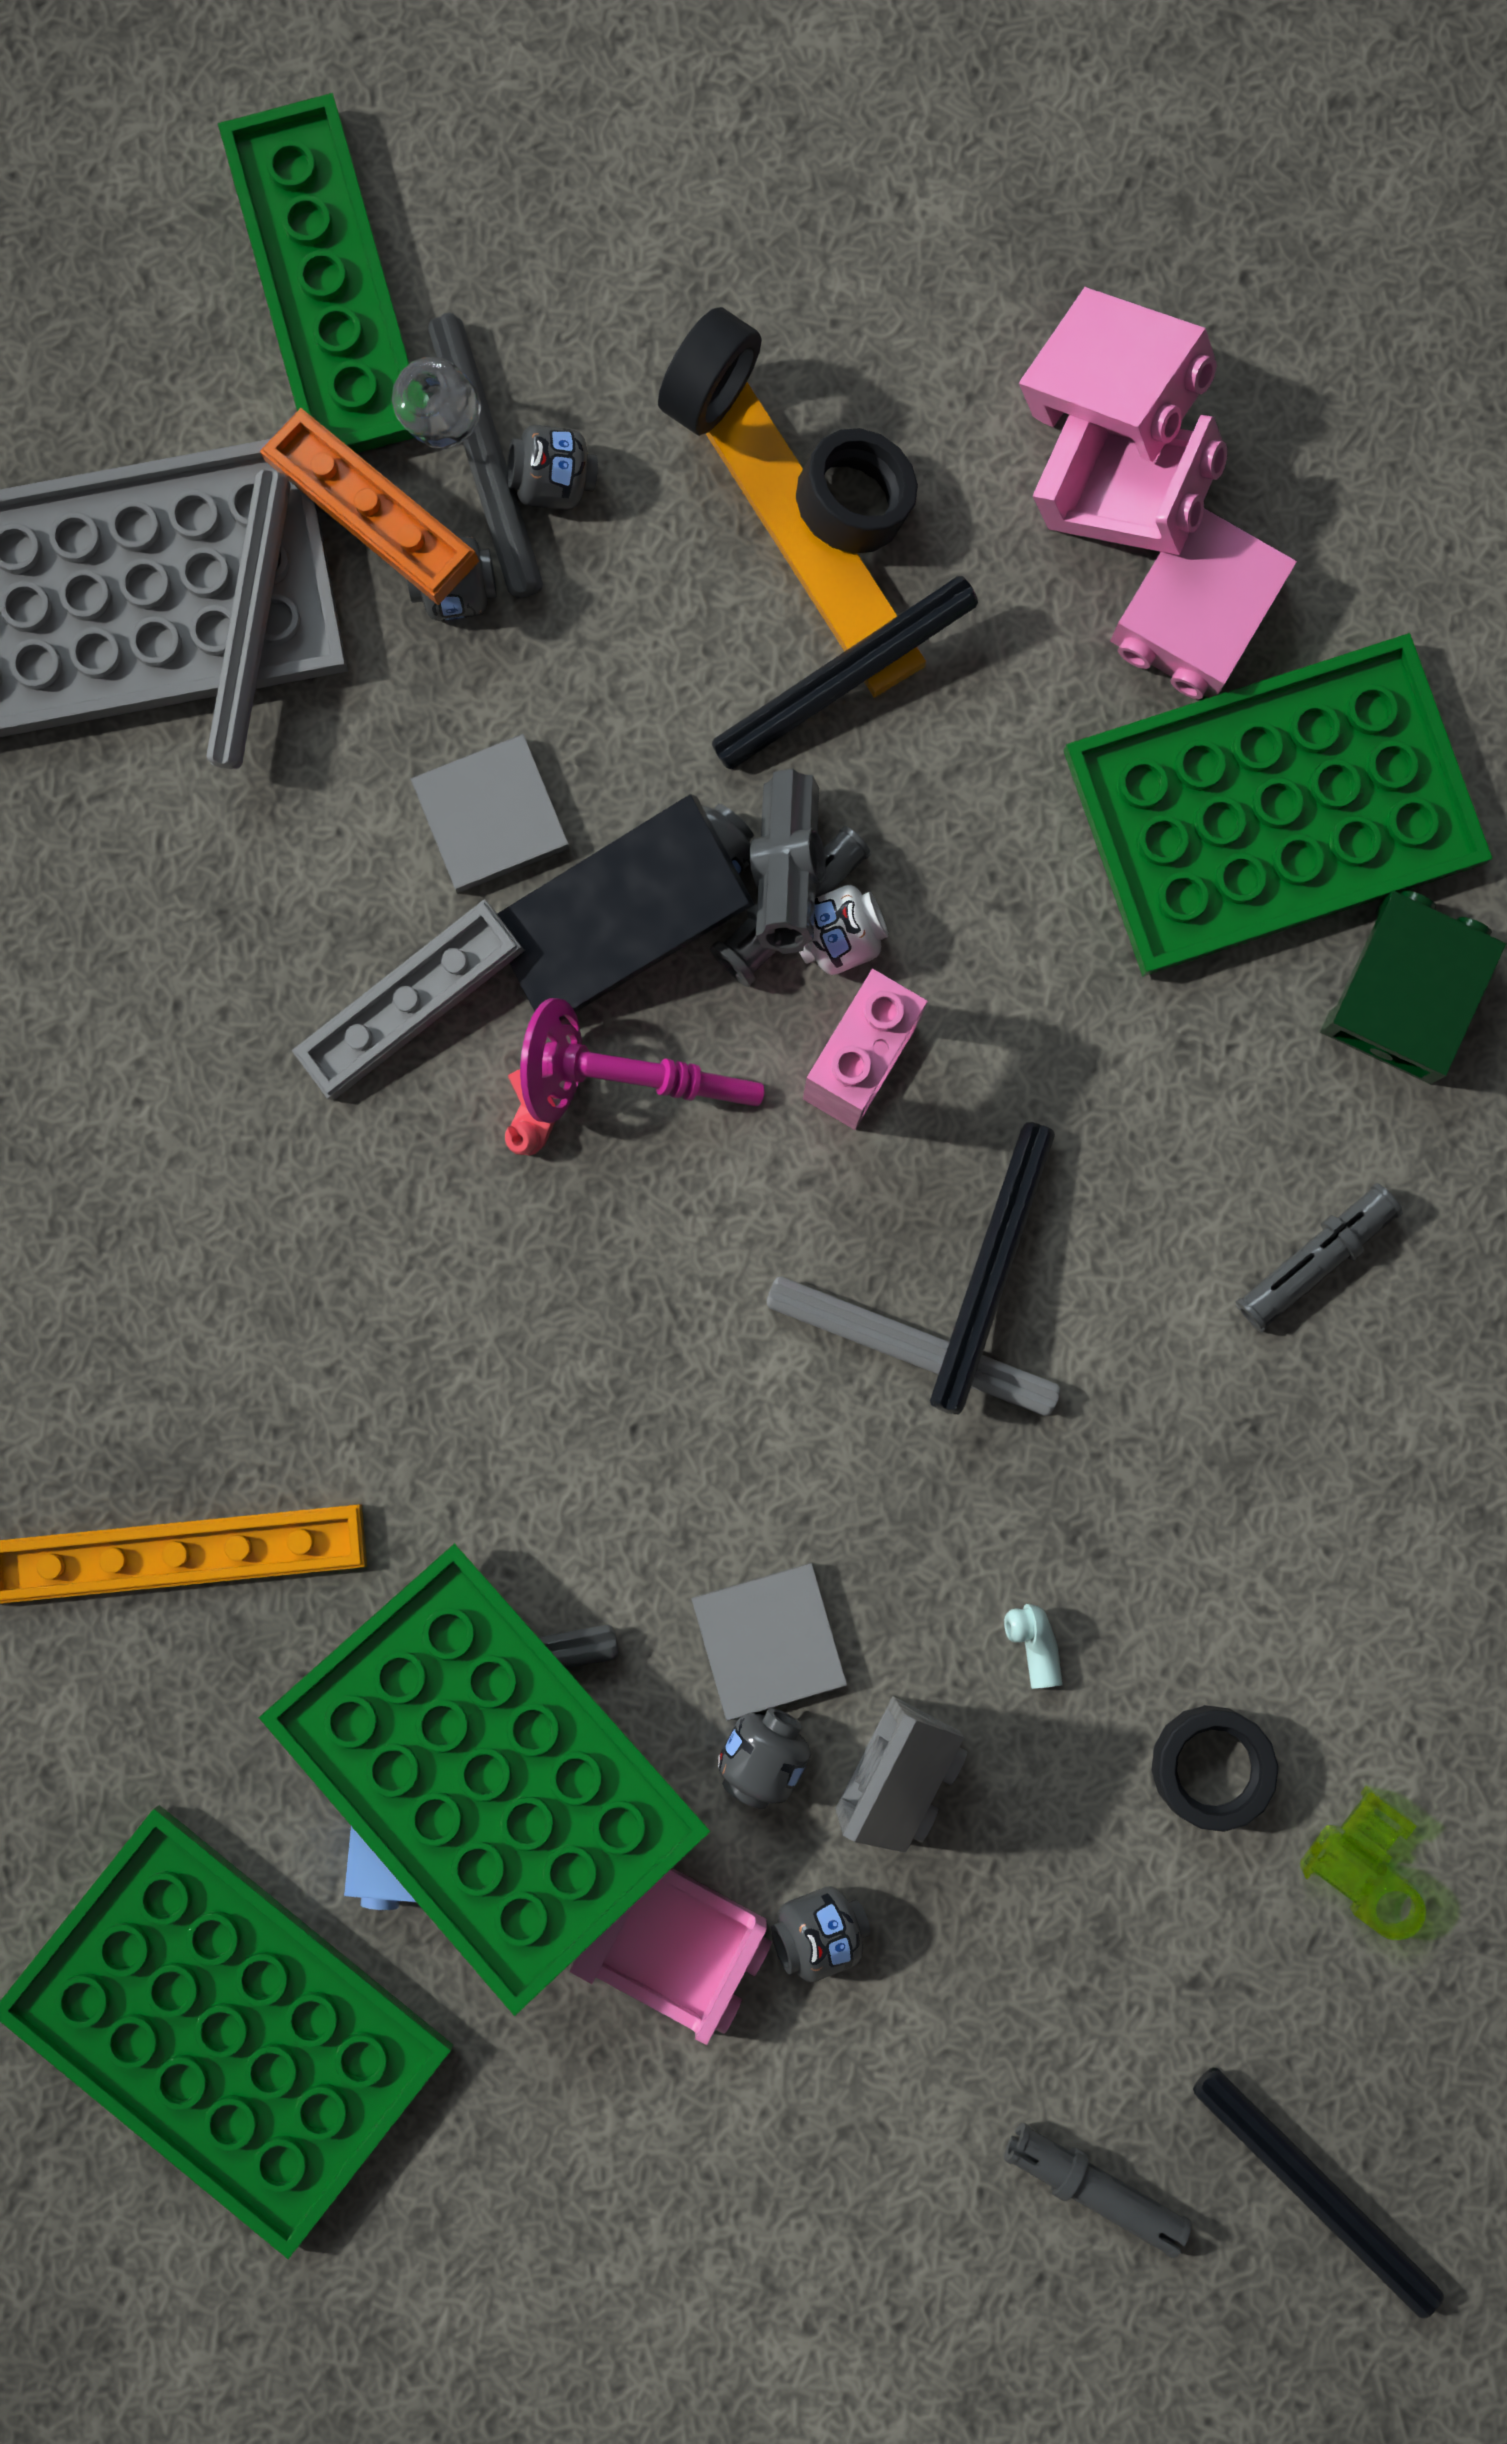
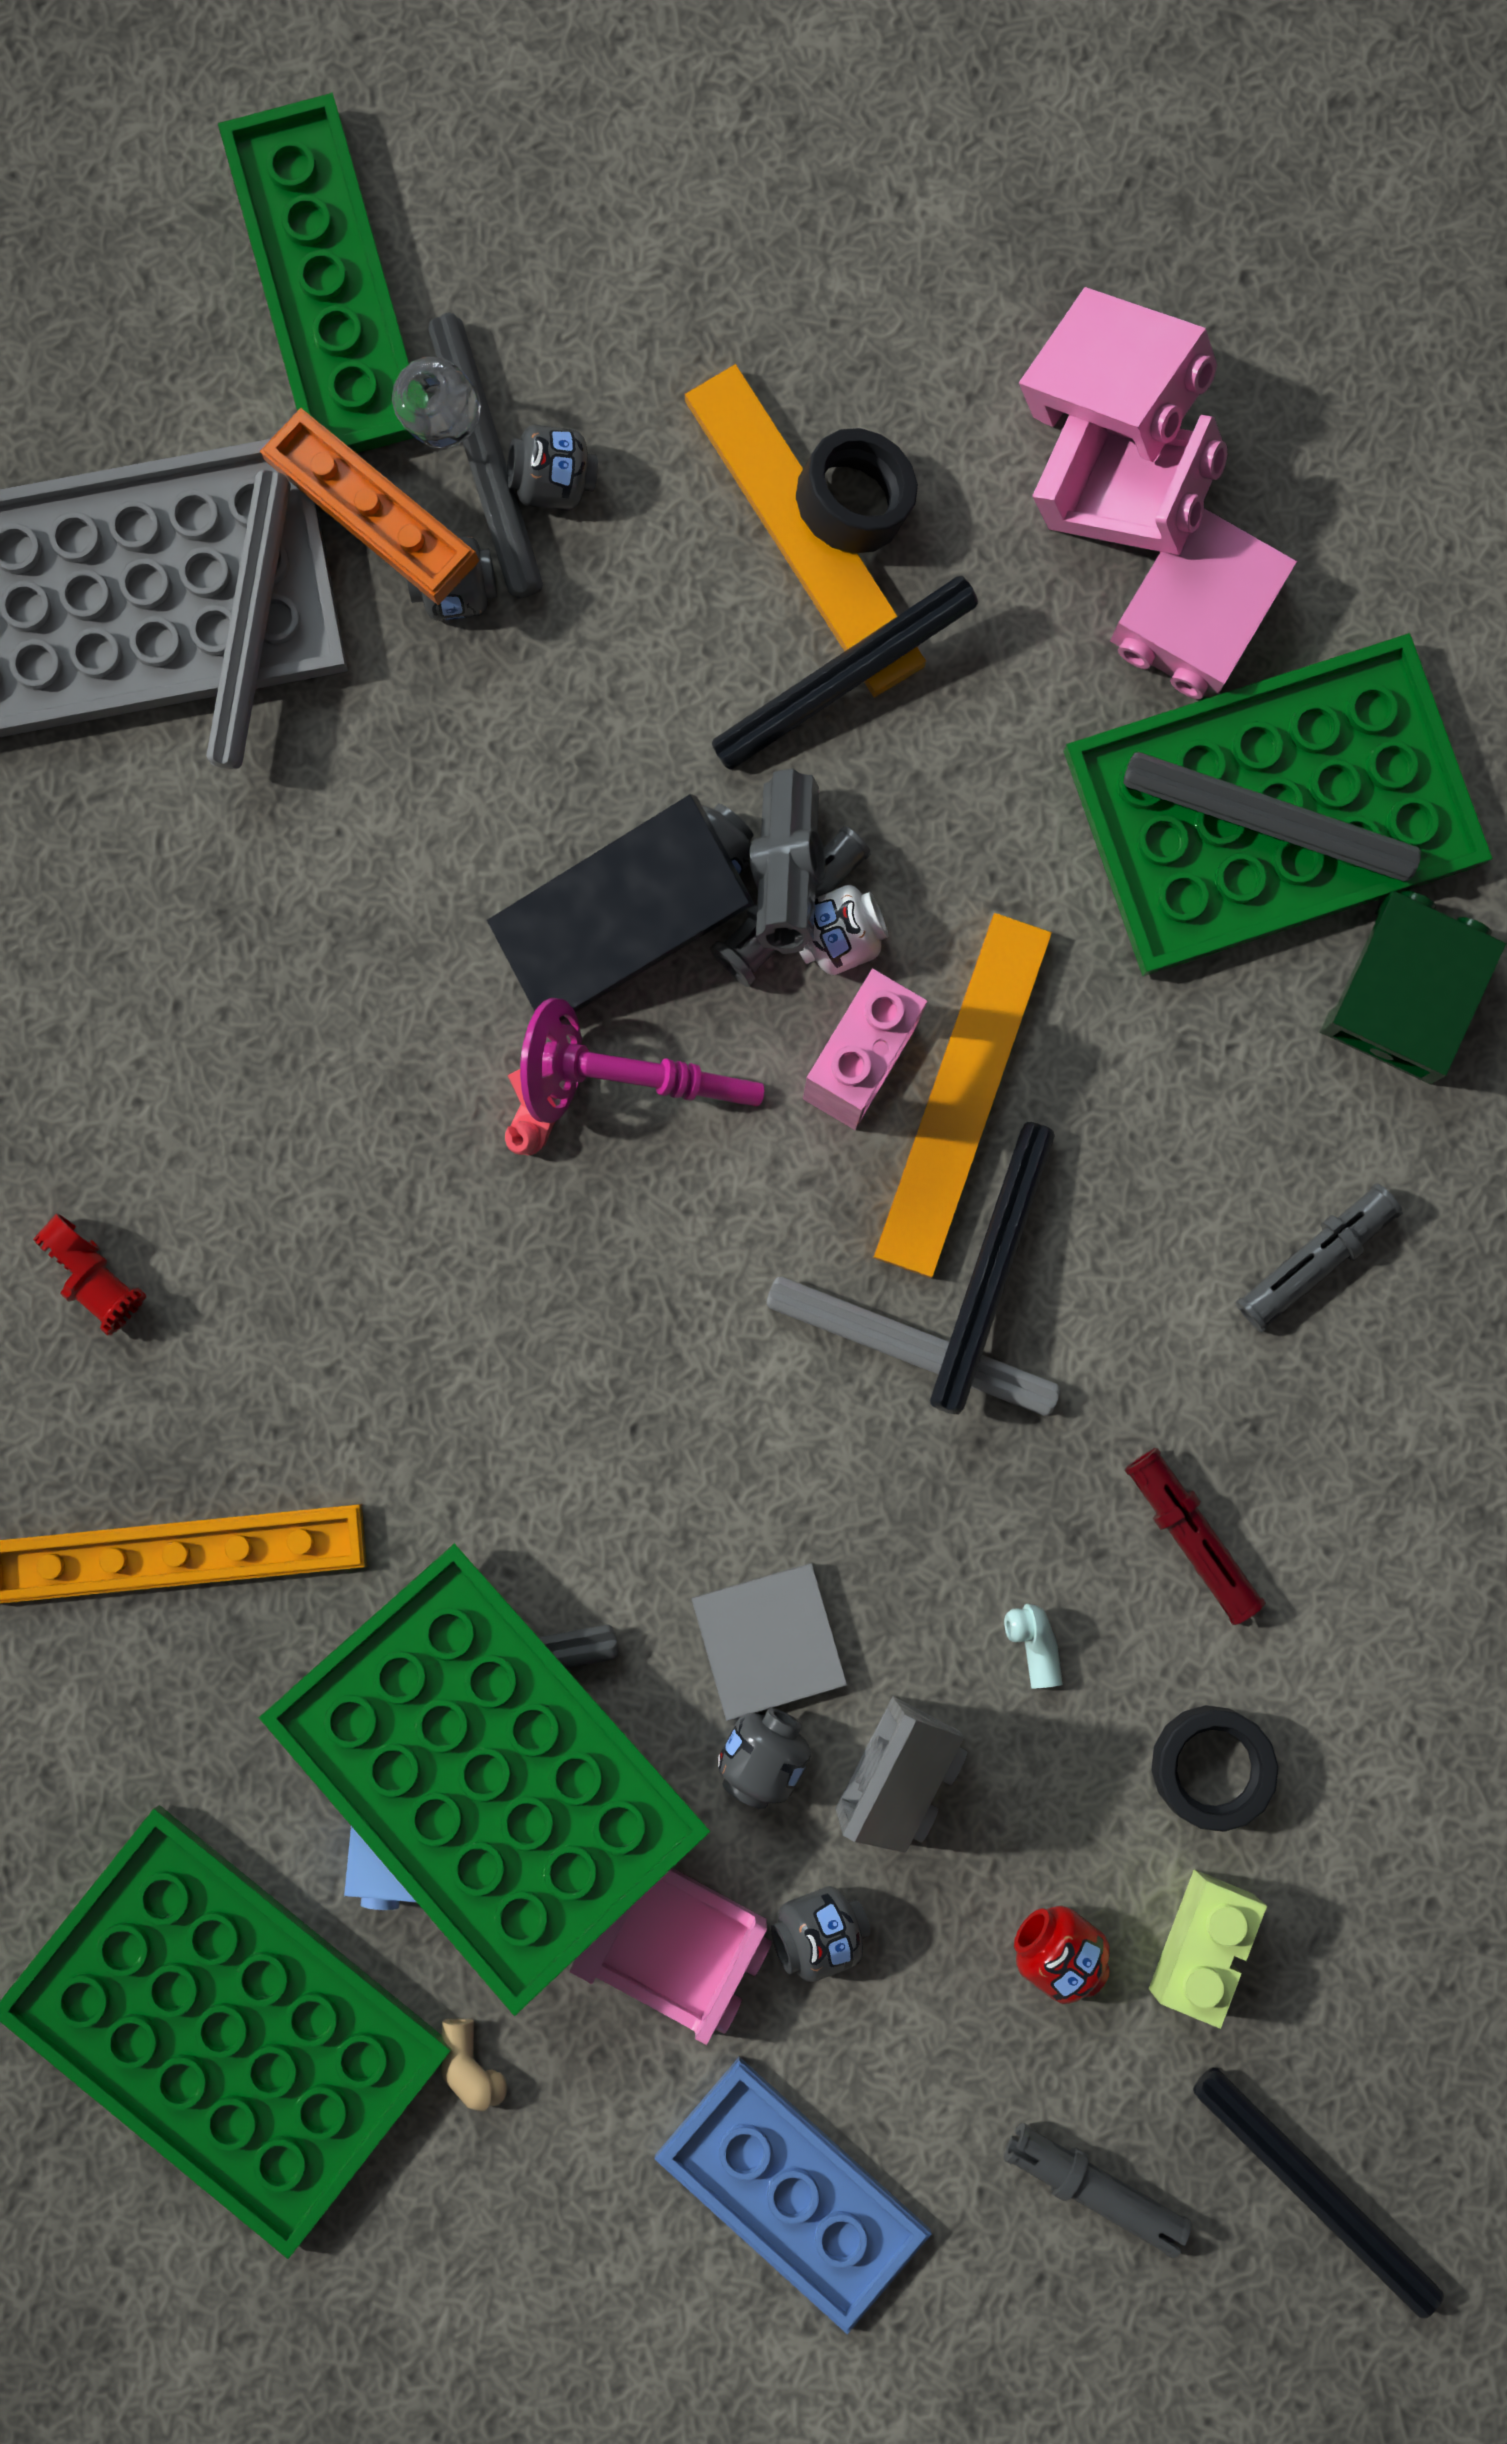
light grey tile [292,899,525,1101] -> none
light grey tile [410,734,570,894] -> none
black tyre [658,307,762,436] -> none
clear neon green piece [1300,1786,1426,1940] -> none
none -> red connector [33,1213,147,1336]
none -> tan arm [441,2019,507,2111]
none -> medium blue tile [655,2057,932,2334]
none -> light orange tile [873,913,1052,1279]
none -> red head [1014,1905,1110,2004]
none -> dark grey axle [1123,752,1421,881]
none -> dark red pin [1124,1448,1266,1625]
none -> yellowish green piece [1148,1870,1267,2029]

